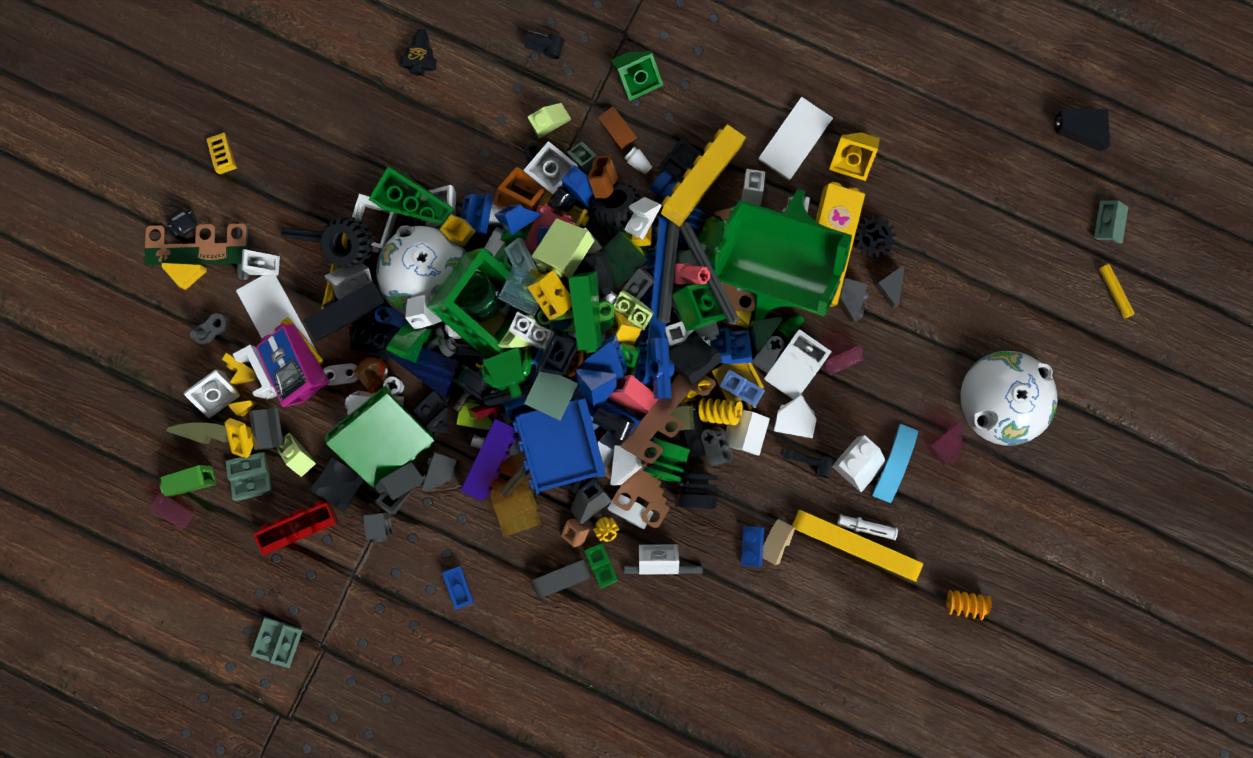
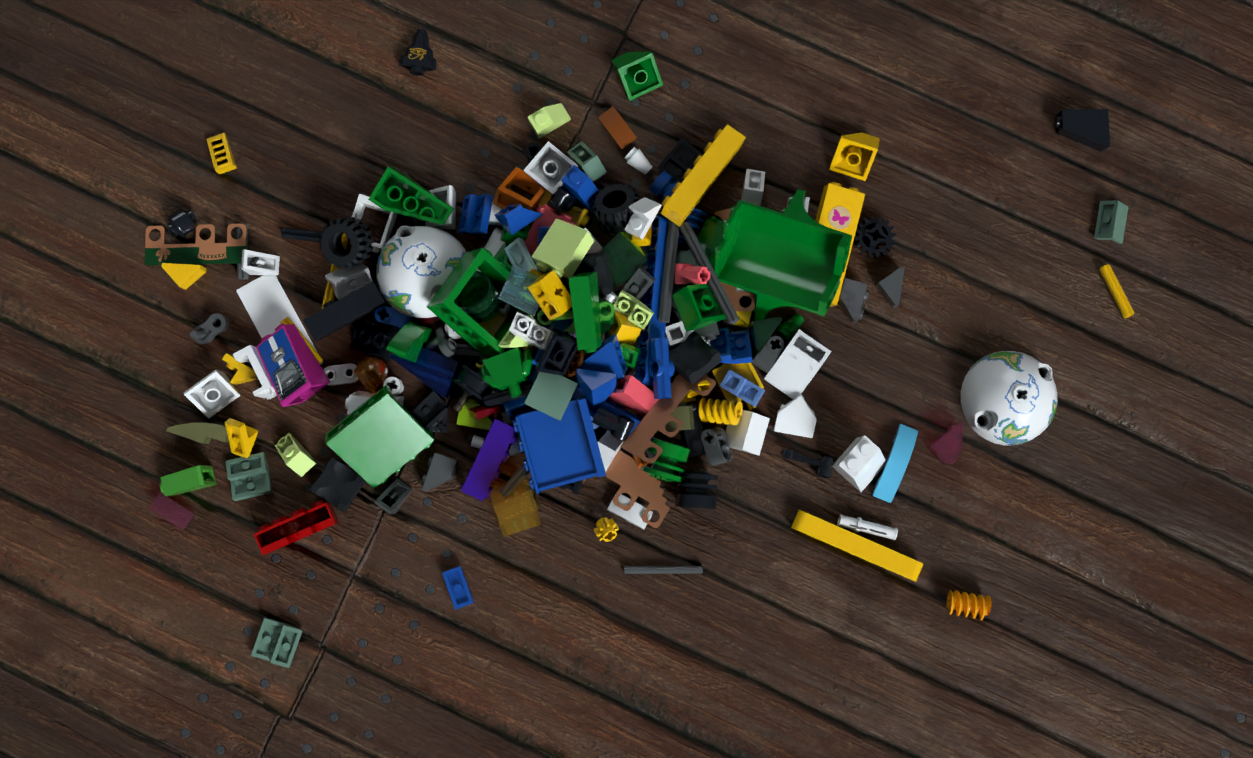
yellow slope [228,400,257,416] -> none
dark grey panel [249,406,283,450] -> none
dark grey brick [363,513,393,543] -> none
dark grey panel [375,462,424,500] -> none
white slope [405,295,442,329] -> none
yellow panel [440,215,475,246] -> none
black piece [524,31,565,59] -> none
dark grey beam [531,559,591,599] -> none
nougat slope [561,518,590,547] -> none
dark grey slope [570,479,612,524] -> none
green slope [584,543,618,589] -> none
dark orange brick [588,155,618,199] -> none
white slope [611,445,645,485] -> none
white slope [639,544,679,574] -> none
blue plate [741,526,764,567] -> none
white tile [758,97,833,181] -> none
tan slope [763,519,795,565] -> none
clear pink slope [823,345,863,375] -> none

